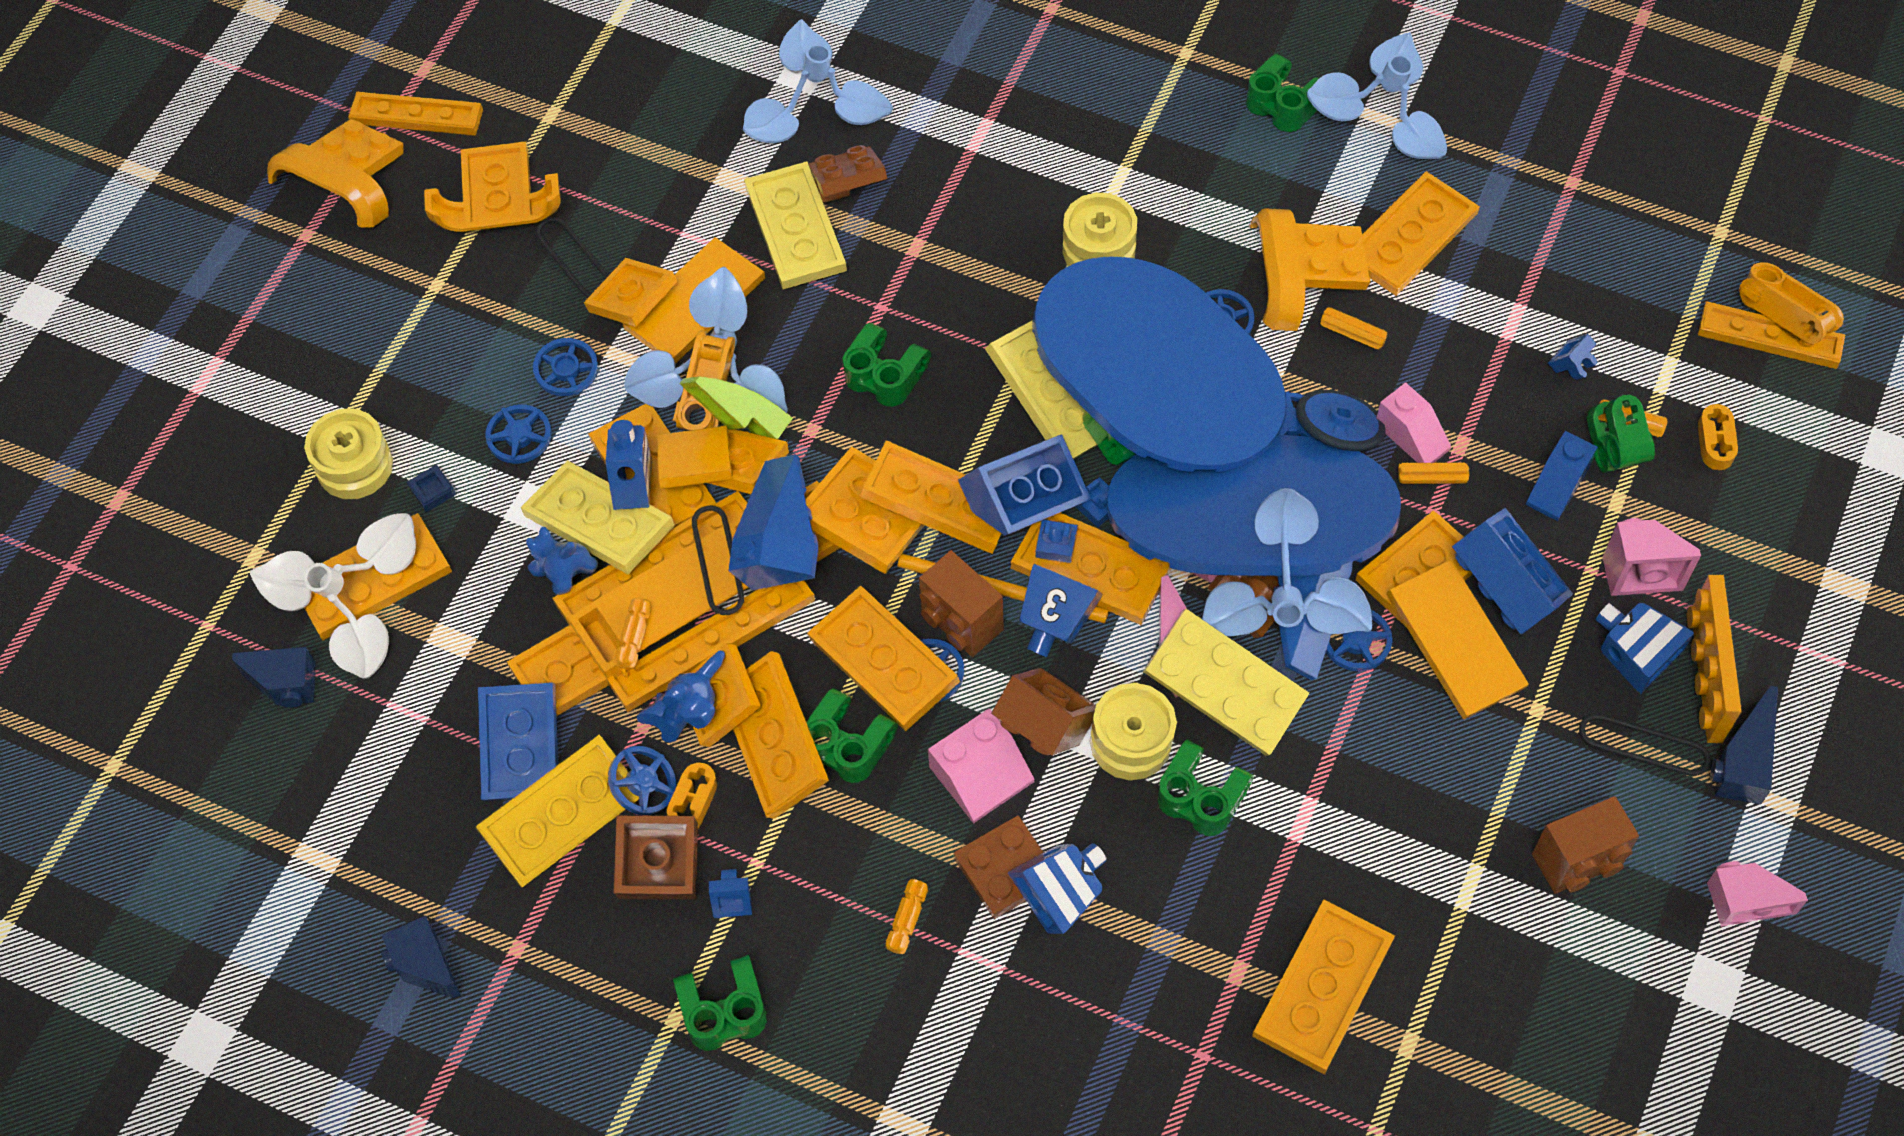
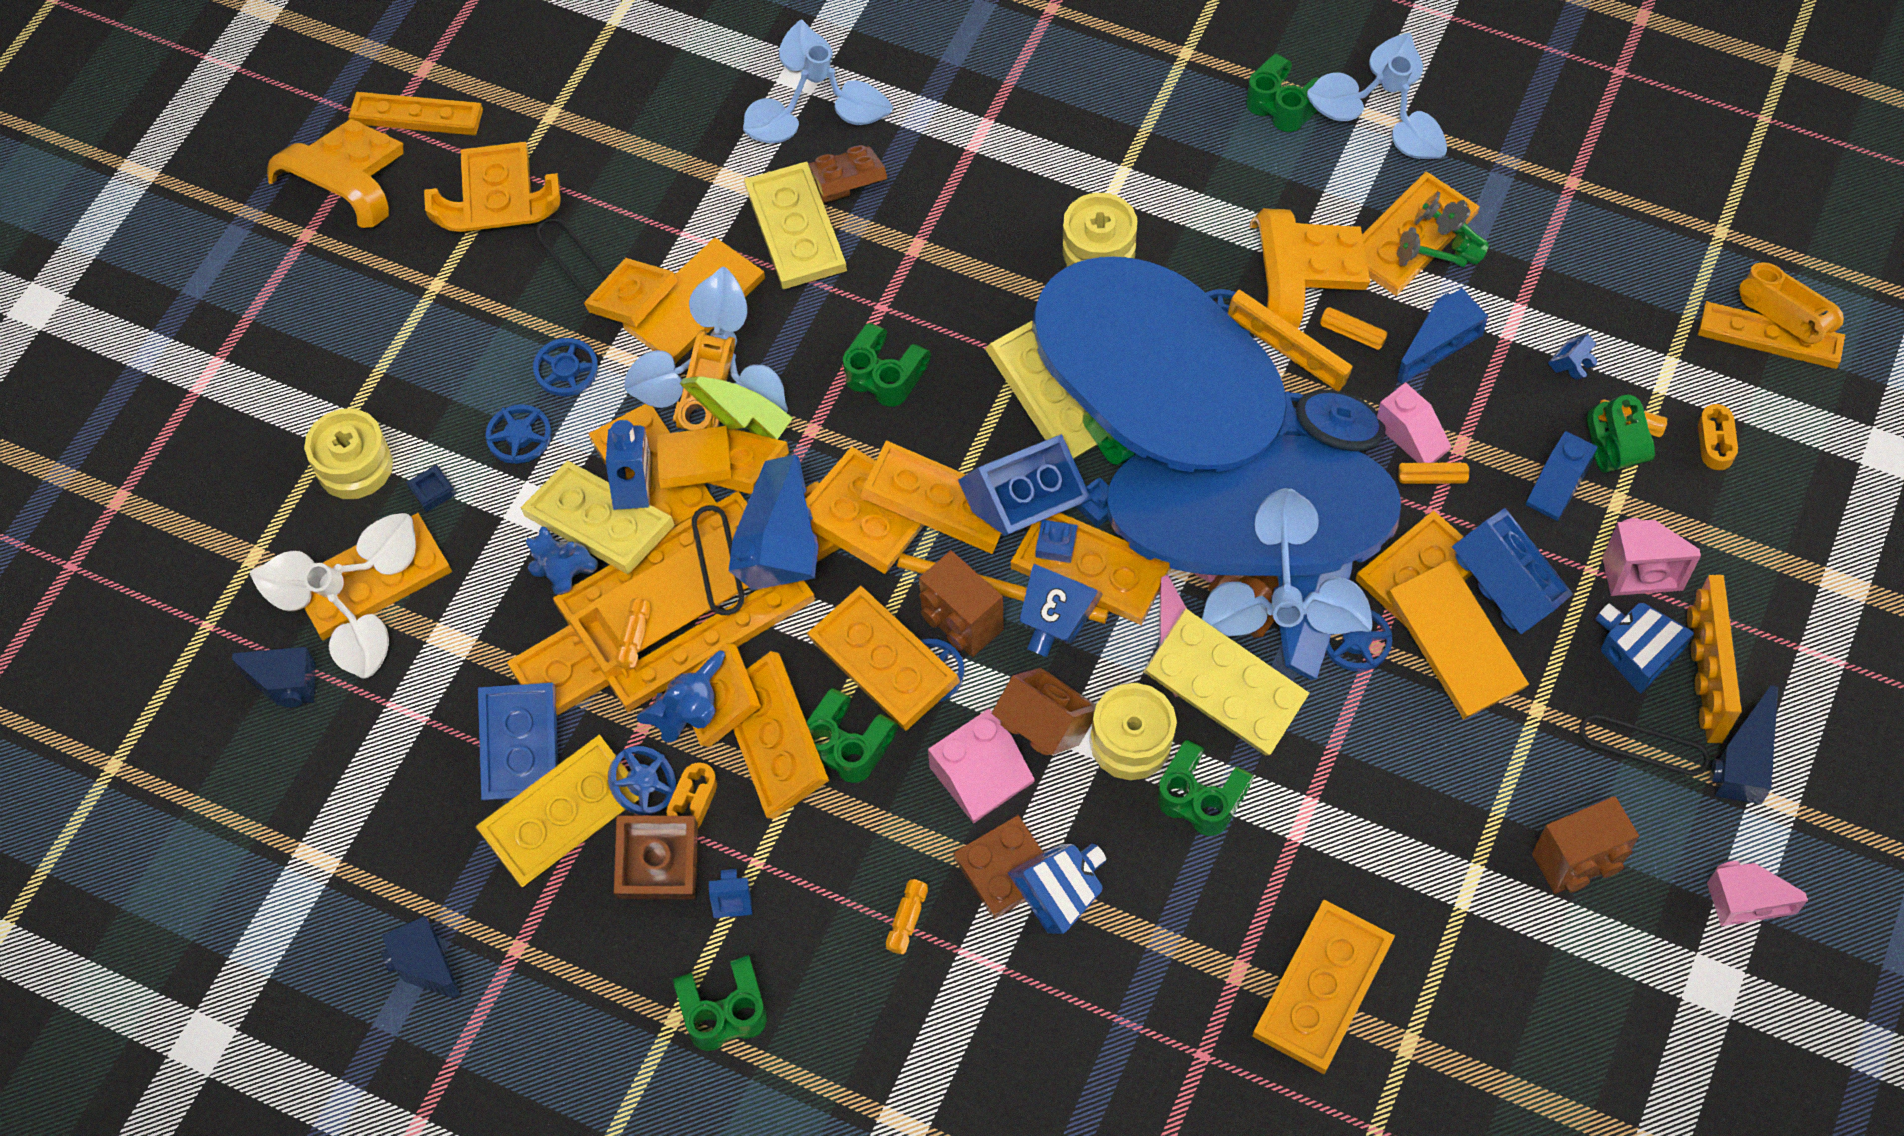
none -> light orange tile [1227,289,1353,391]
none -> plant [1397,191,1489,268]
none -> blue slope [1397,288,1488,384]

